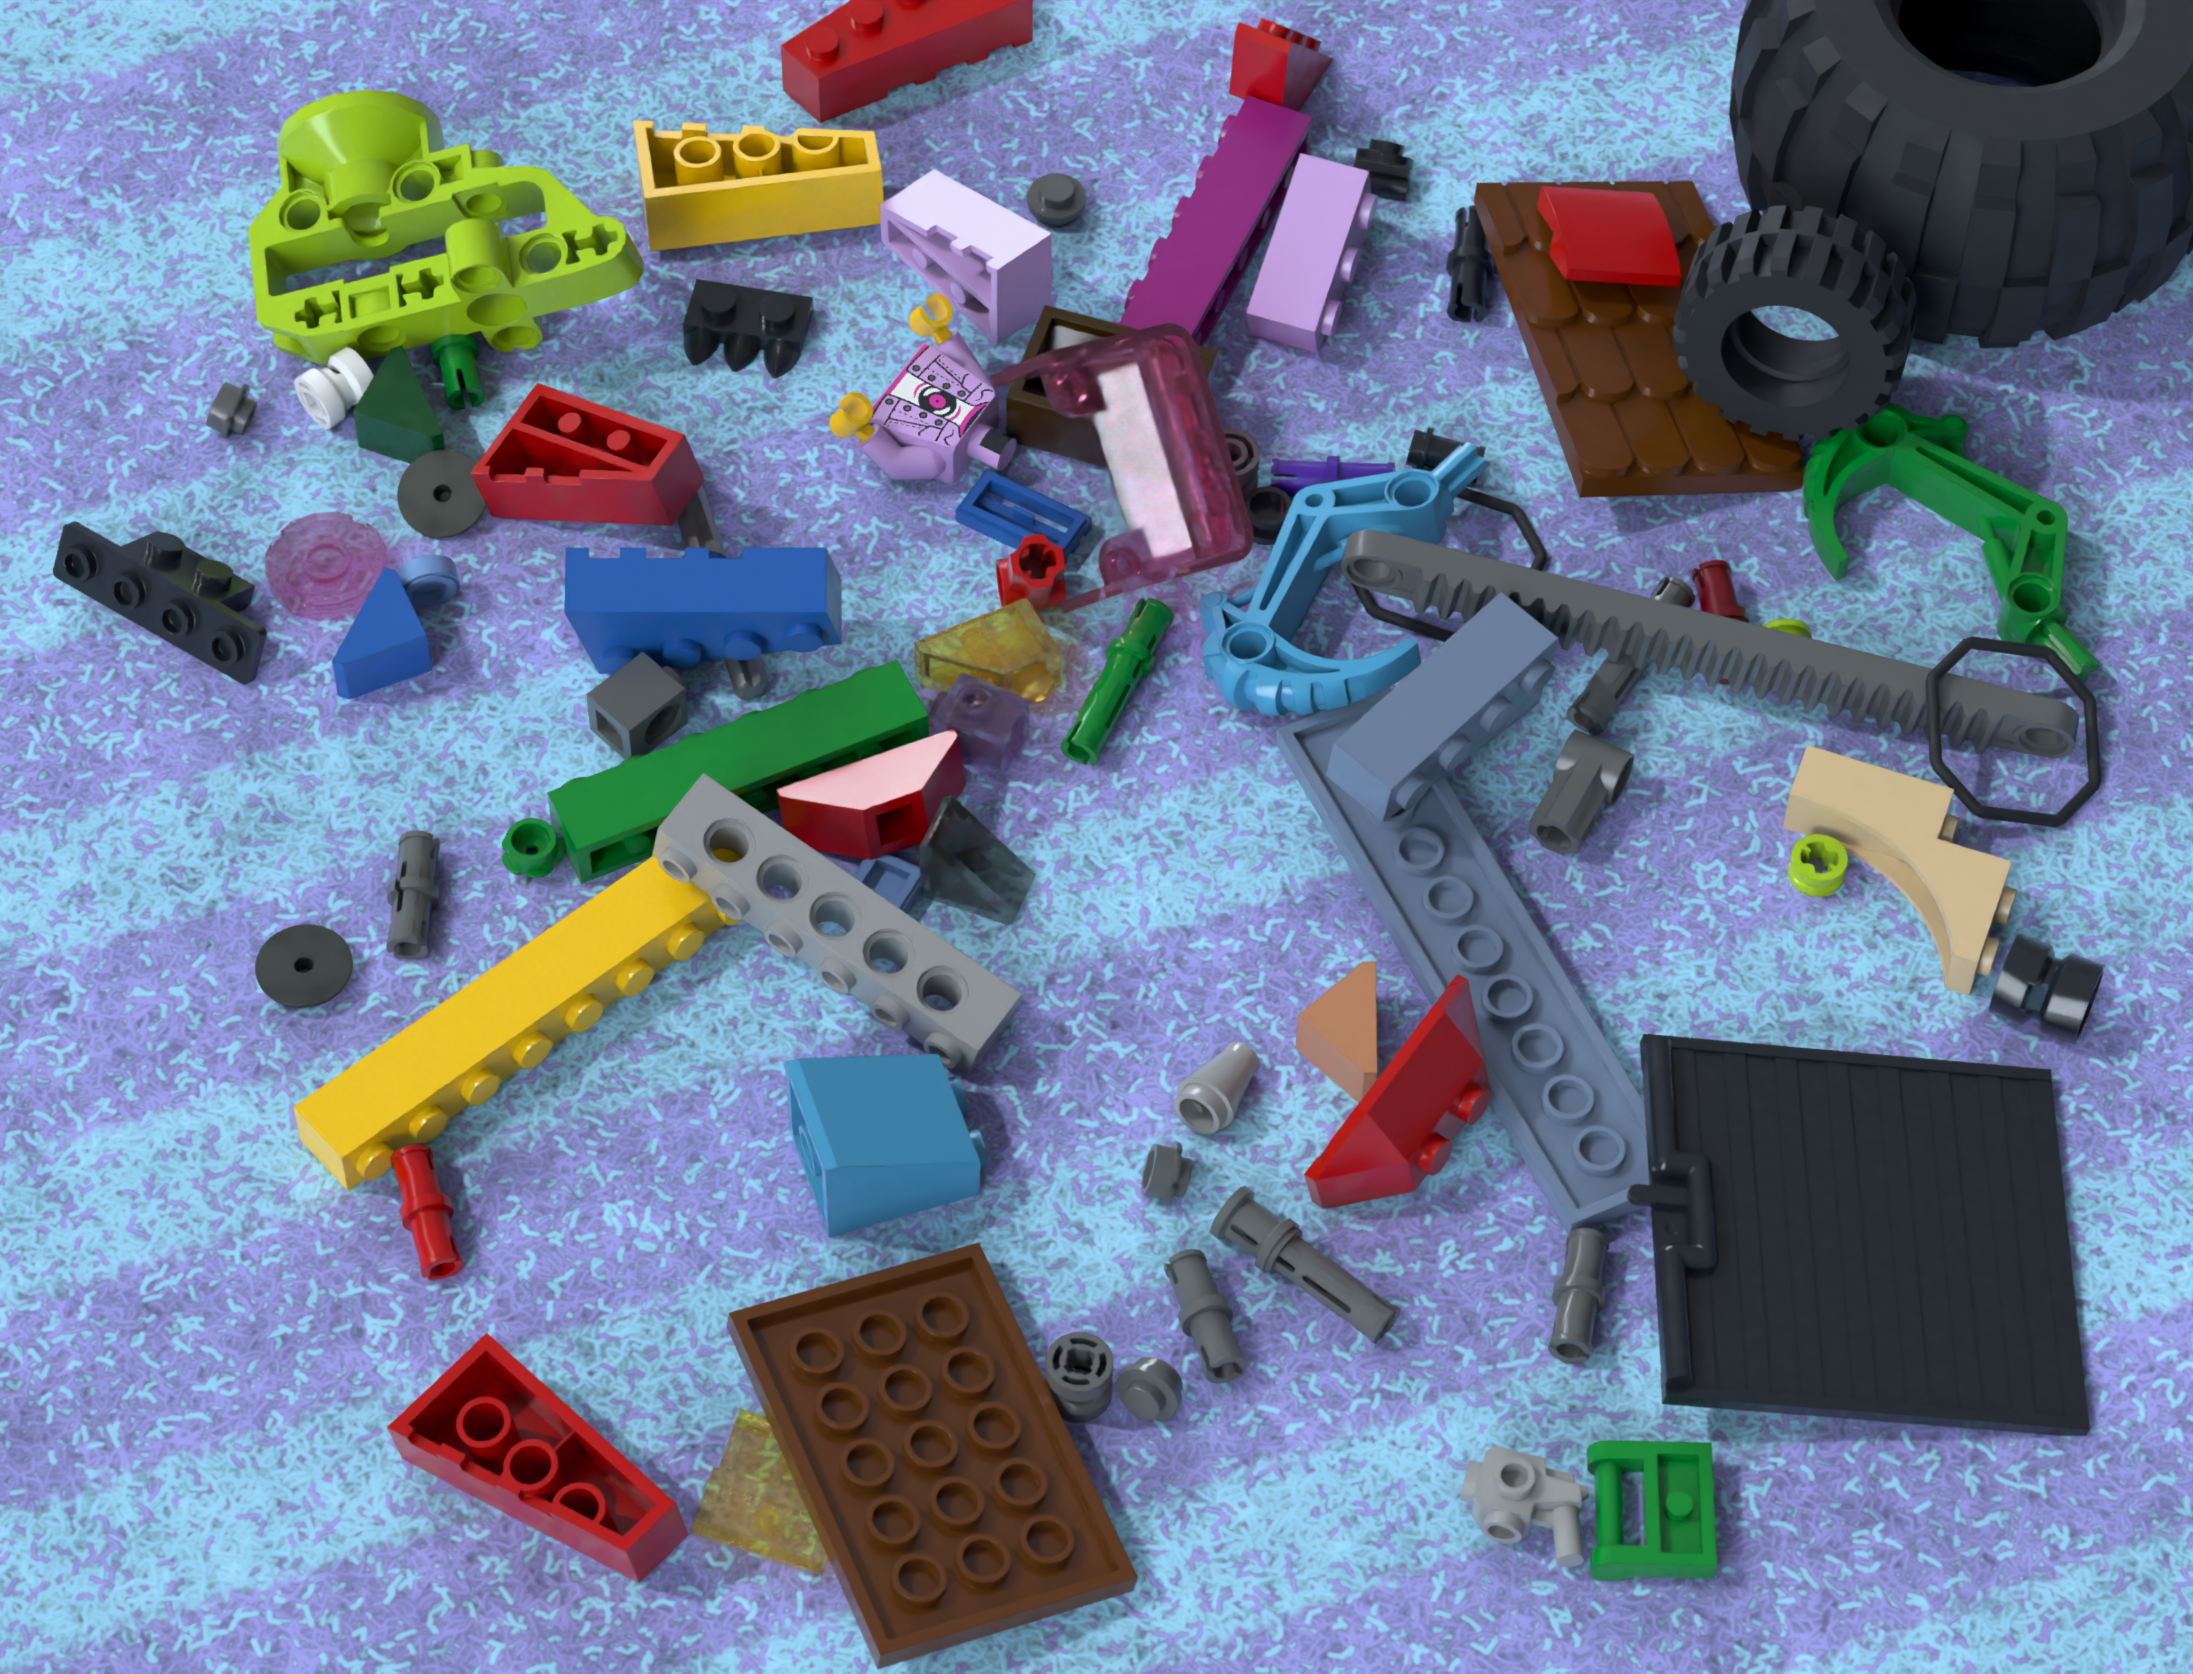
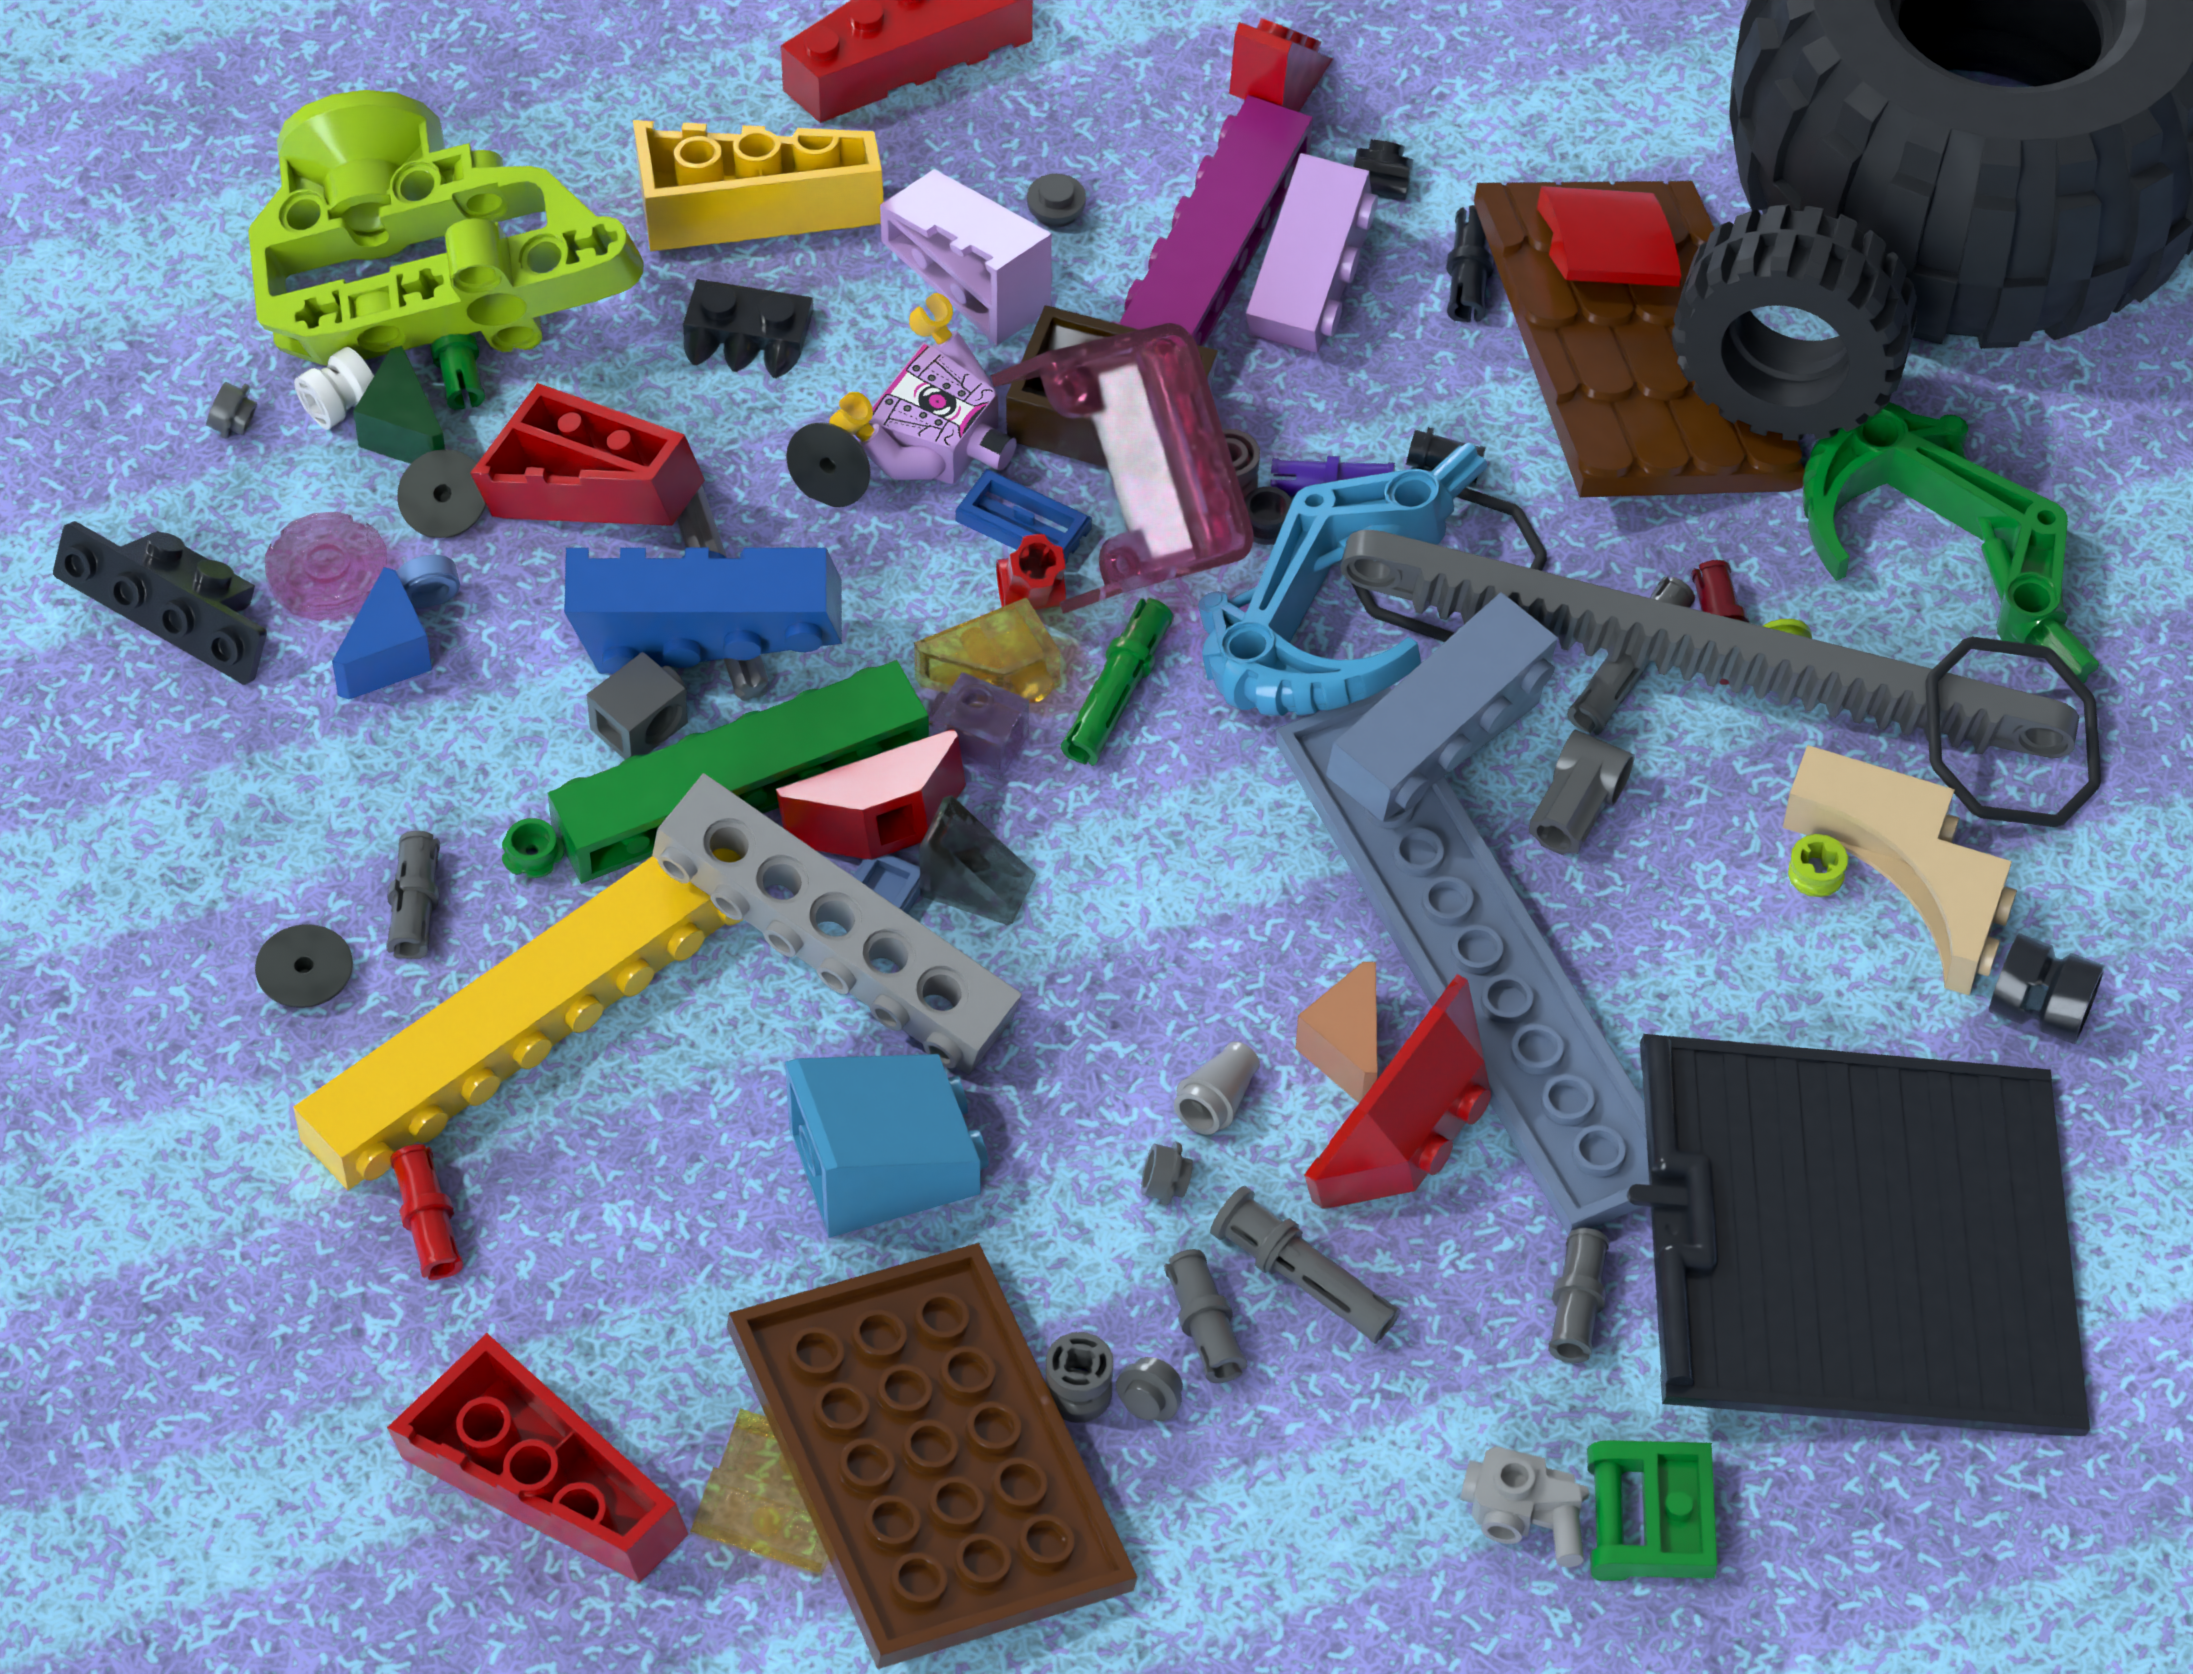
none -> pearl dark grey piece [786,422,871,507]

